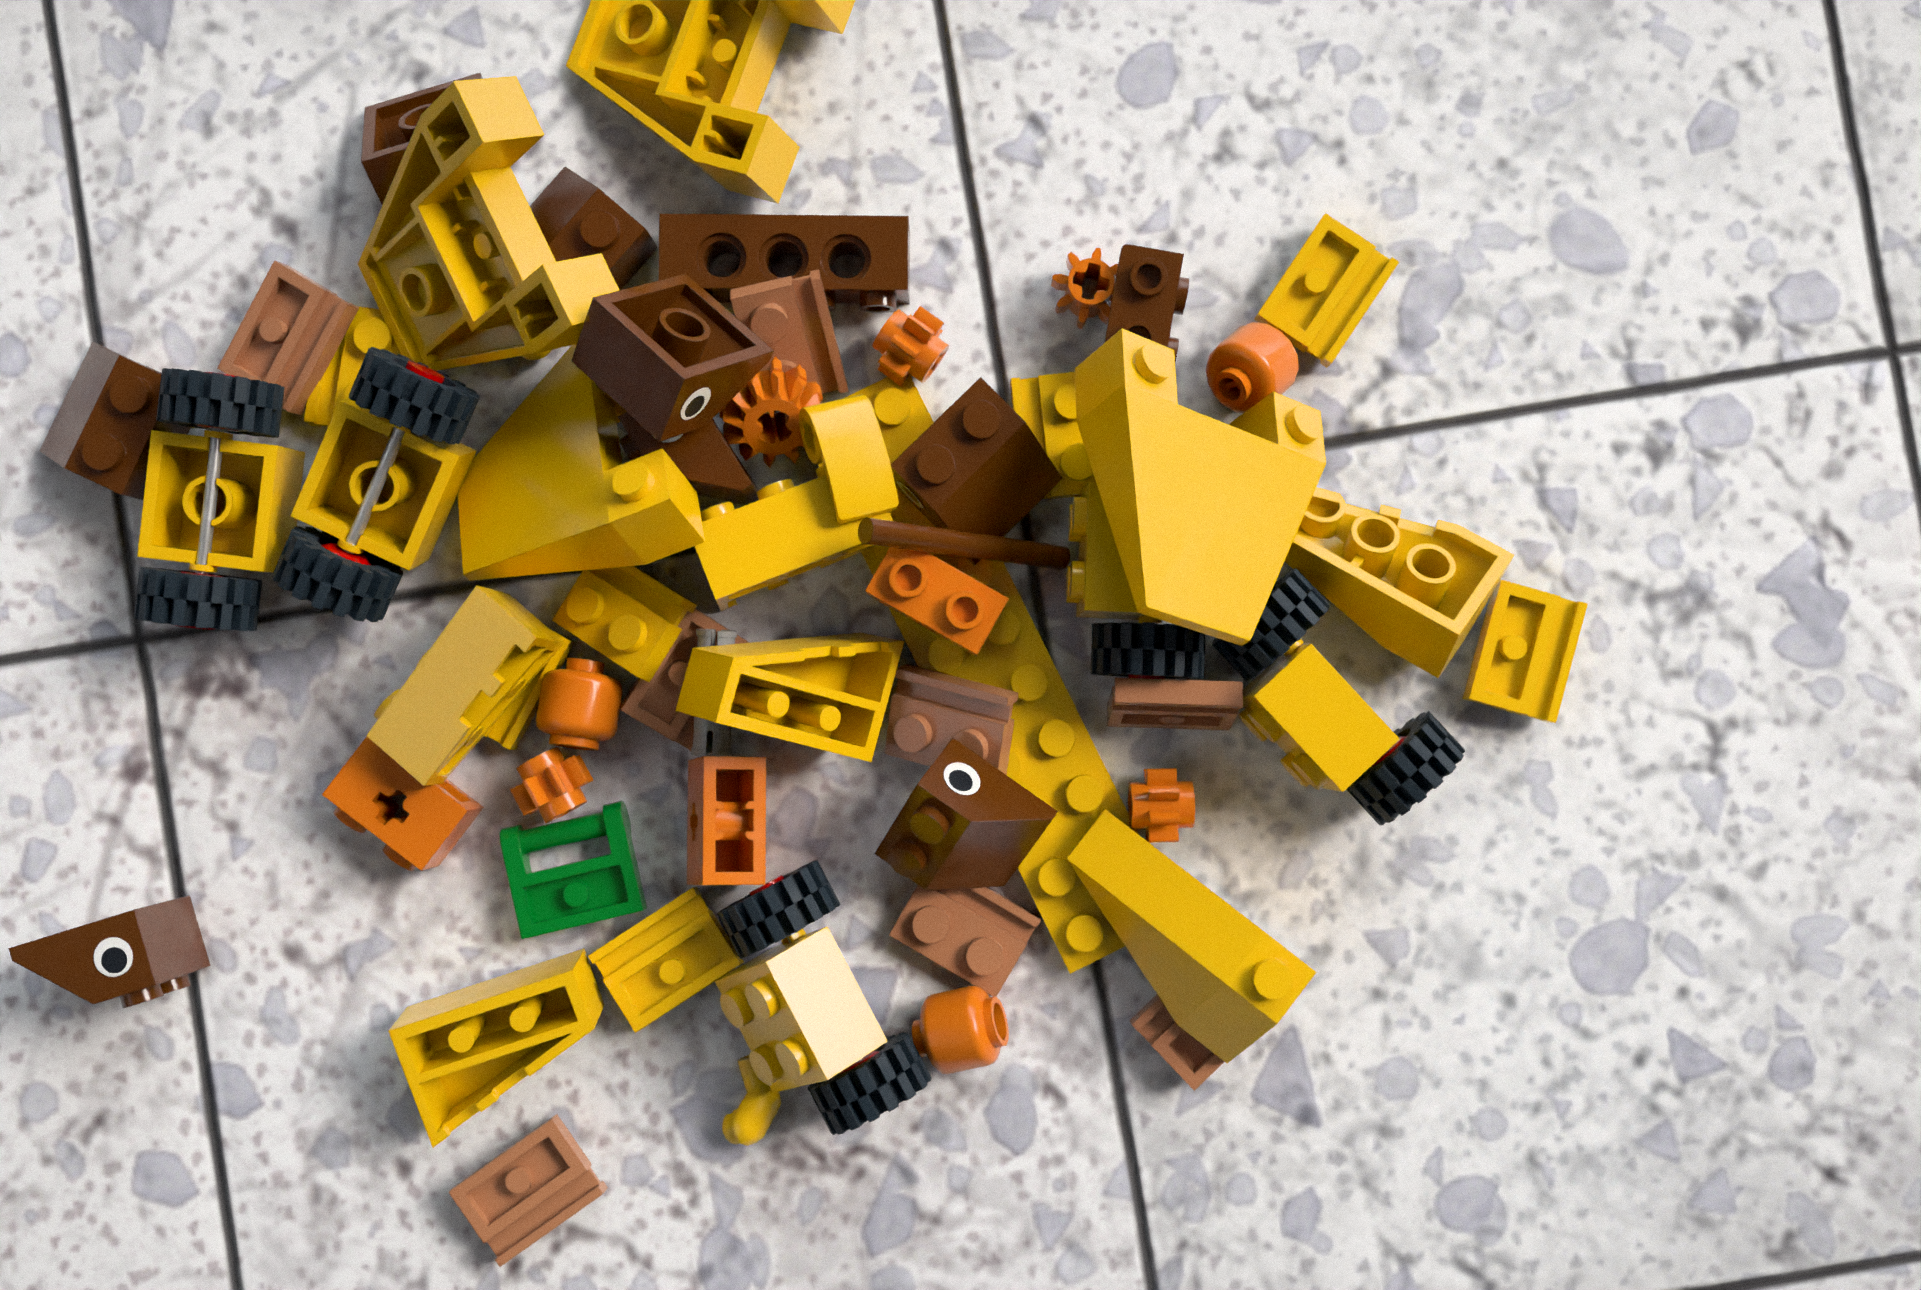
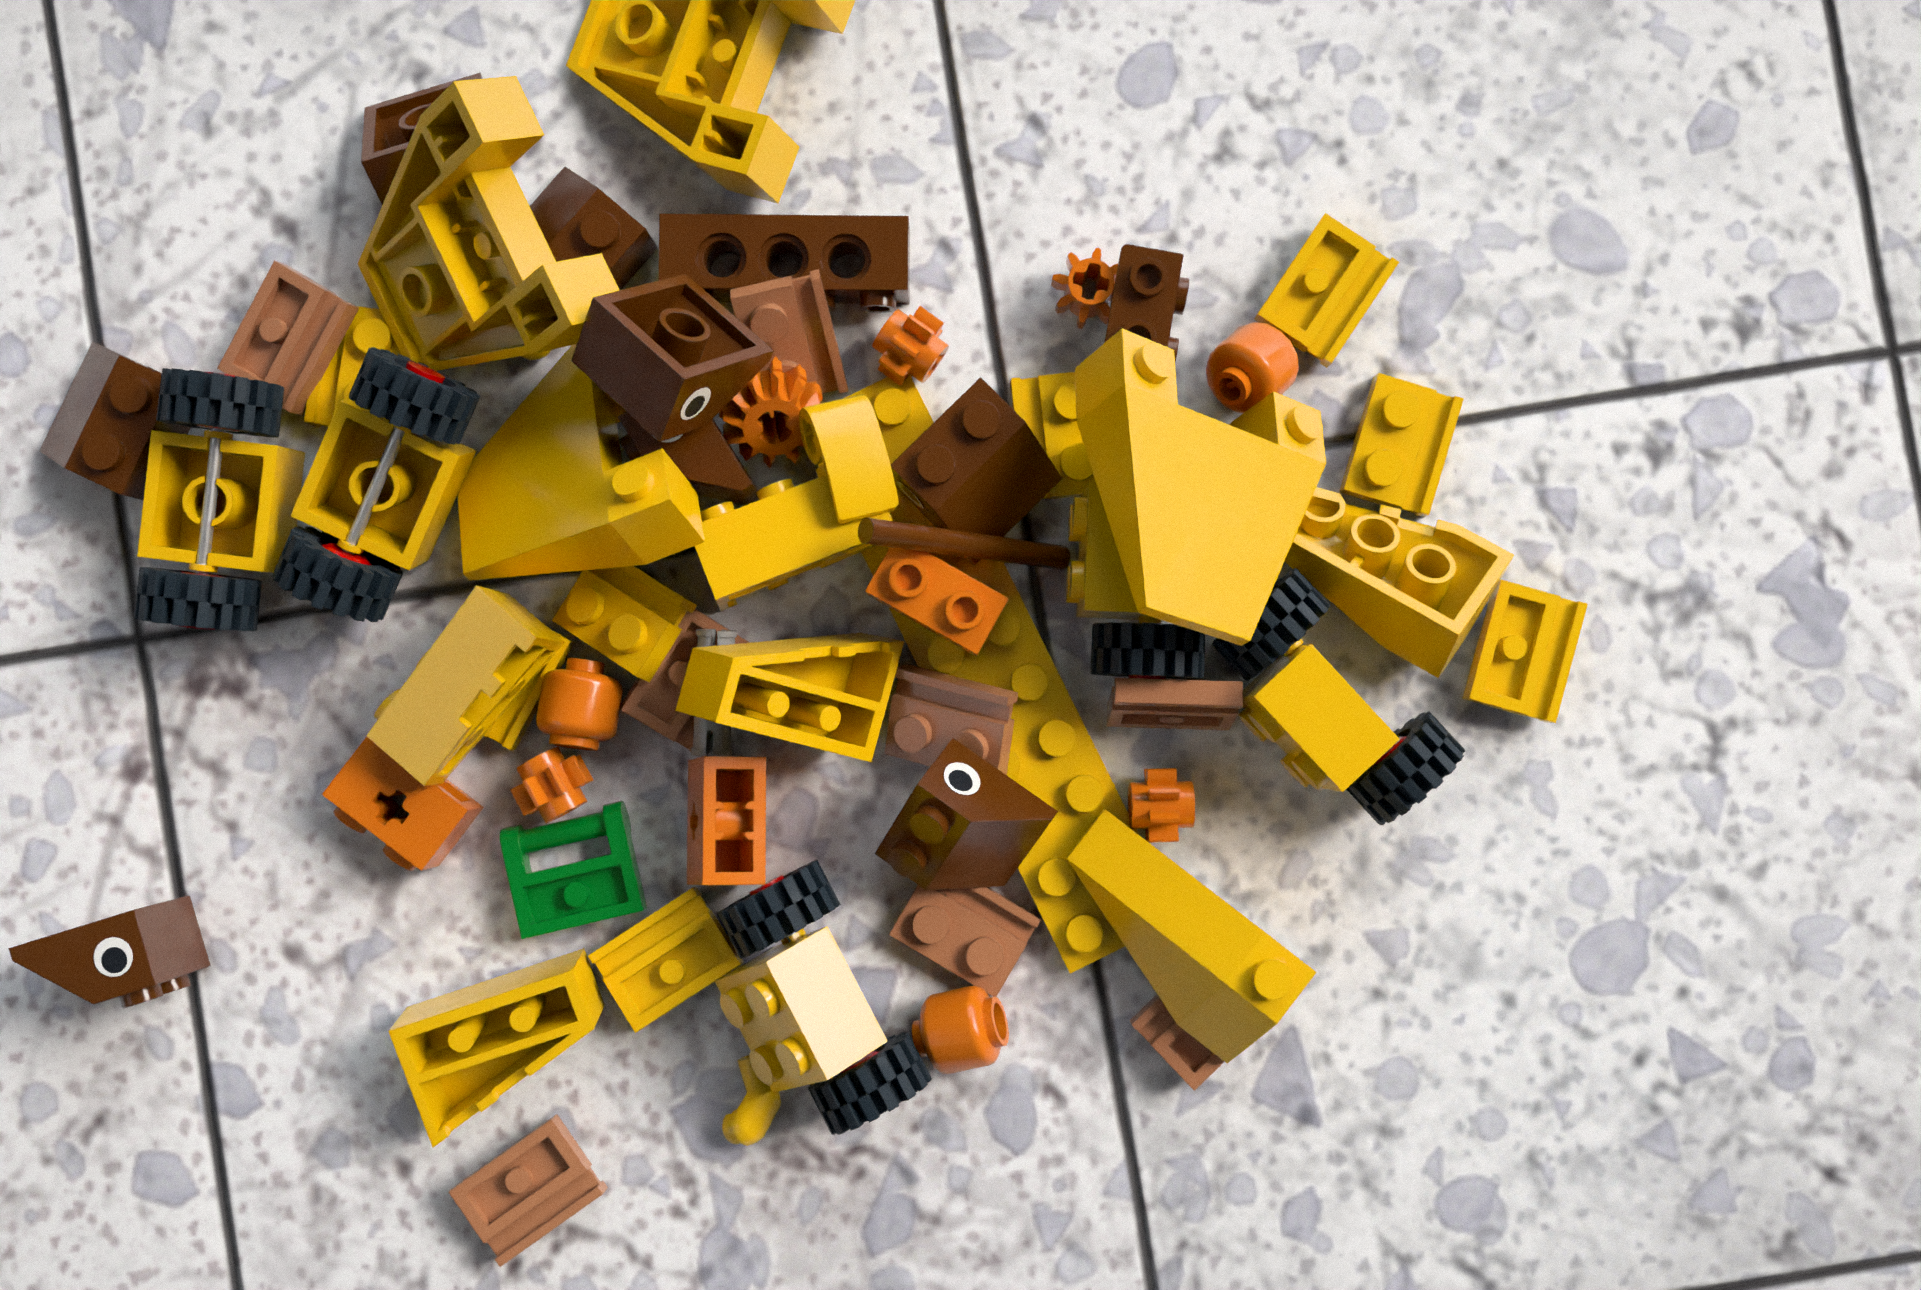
none -> yellow plate [1339,373,1464,518]

